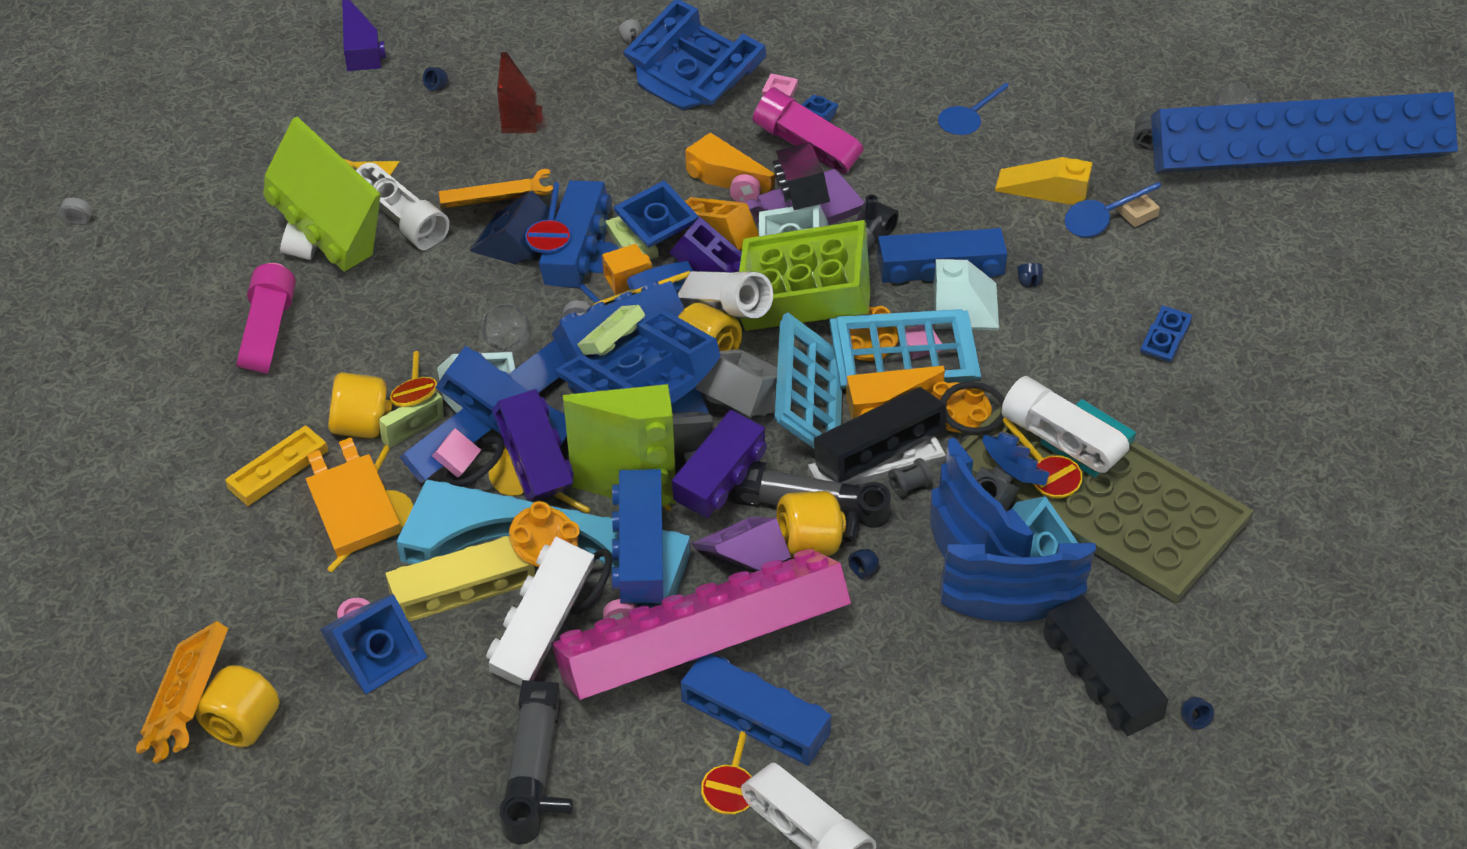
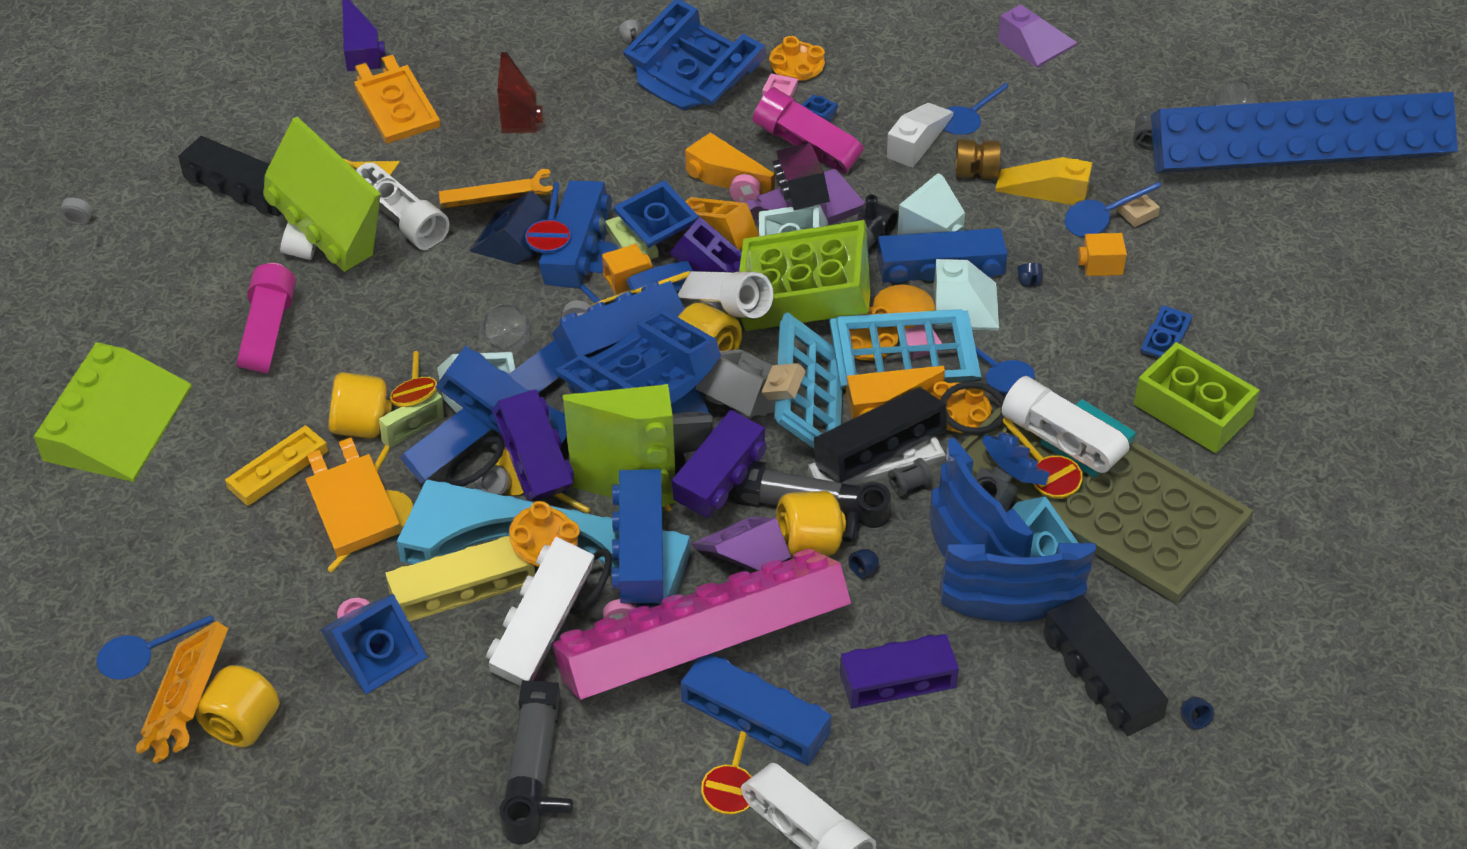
dark blue hinge [423,67,448,90] -> none
bright pink tile [432,428,481,478] -> none
yellowish green plate [577,305,645,356] -> none
none -> lime slope [34,342,192,482]
none -> blue piece [96,616,214,680]
none -> black brick [178,136,282,217]
none -> light orange tile [354,55,441,144]
none -> light grey tile [475,465,511,496]
none -> tan plate [761,363,806,400]
none -> light orange dish [769,36,825,81]
none -> dark purple brick [840,634,959,709]
none -> light orange dish [872,284,935,329]
none -> white slope [887,103,954,168]
none -> light aqua slope [897,173,965,235]
none -> pearl gold wheel [956,139,1000,179]
none -> blue piece [975,346,1035,394]
none -> medium lavender slope [998,4,1077,68]
none -> light orange brick [1078,233,1127,276]
none -> lime brick [1133,342,1260,454]

